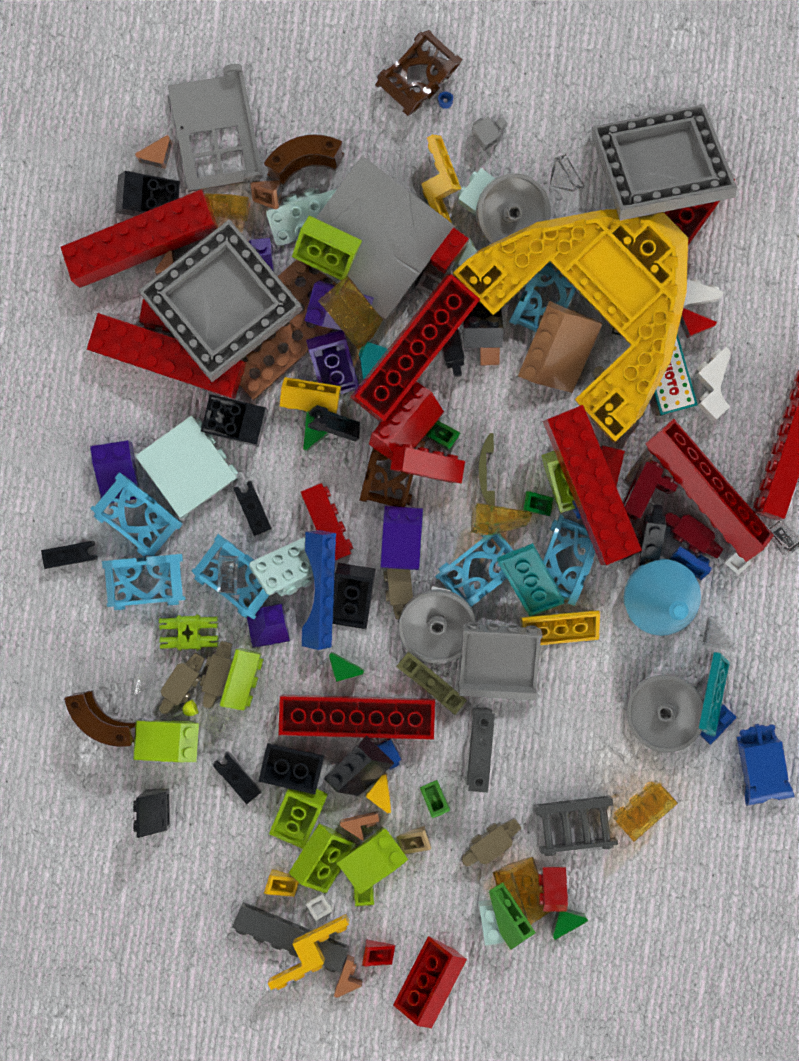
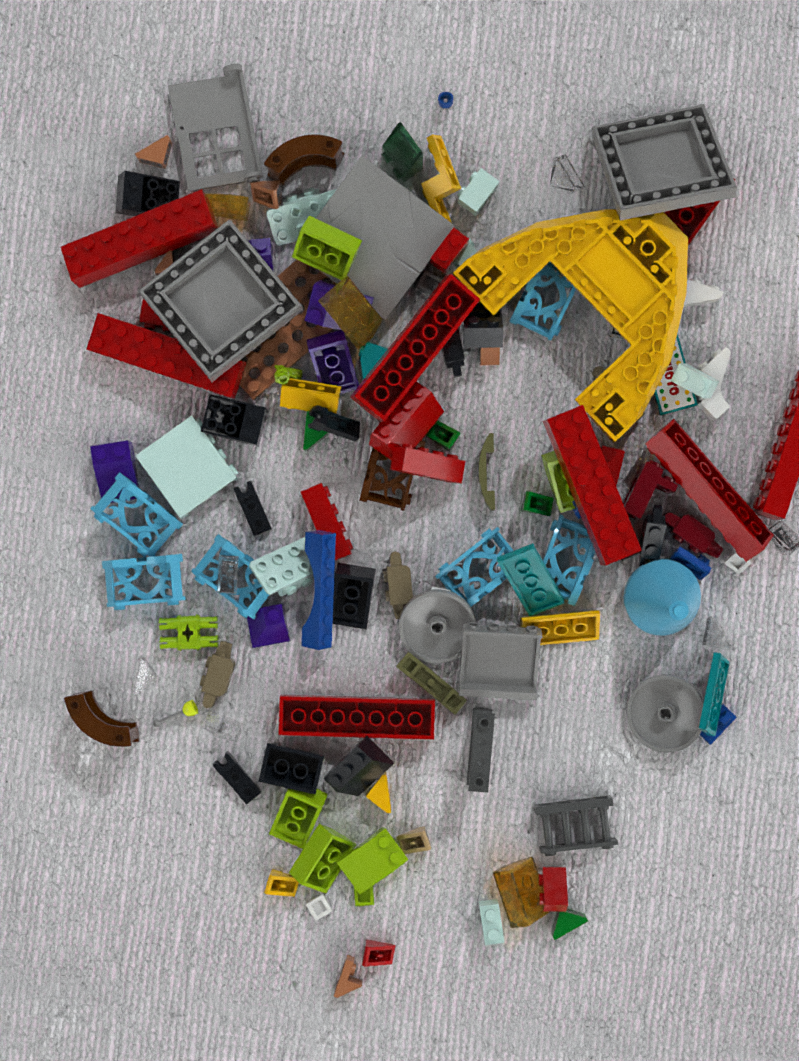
black plate [41,541,98,569] -> none
lime slope [133,720,199,762] -> none
black slope [133,789,170,838] -> none
dark tan hinge [159,653,205,714] -> none
lime slope [220,647,264,711] -> none
dark grey brick [232,902,349,972] -> none
yellow bracket [267,914,350,990] -> none
green slope [329,651,365,682] -> none
nougat slope [340,811,380,841] -> none
reddish brown fence [375,30,463,116] -> none
blue brick [377,738,402,770] -> none
dark purple slope [380,506,423,570] -> none
red slope [393,936,467,1029] -> none
bright green slope [420,780,450,819] -> none
dark tan hinge [461,818,521,867] -> none
clear yellow slope [471,503,532,535] -> none
light grey brick [472,116,508,151] -> none
light grey dish [476,174,551,244] -> none
bright green slope [489,882,536,950] -> none
medium nougat slope [518,301,603,393] -> none
clear yellow slope [613,780,678,842] -> none
red slope [680,308,717,339] -> none
blue piece [736,724,795,806] -> none
none -> lime piece [274,365,303,385]
none -> clear green slope [381,122,423,182]
none -> light aqua brick [671,363,719,399]

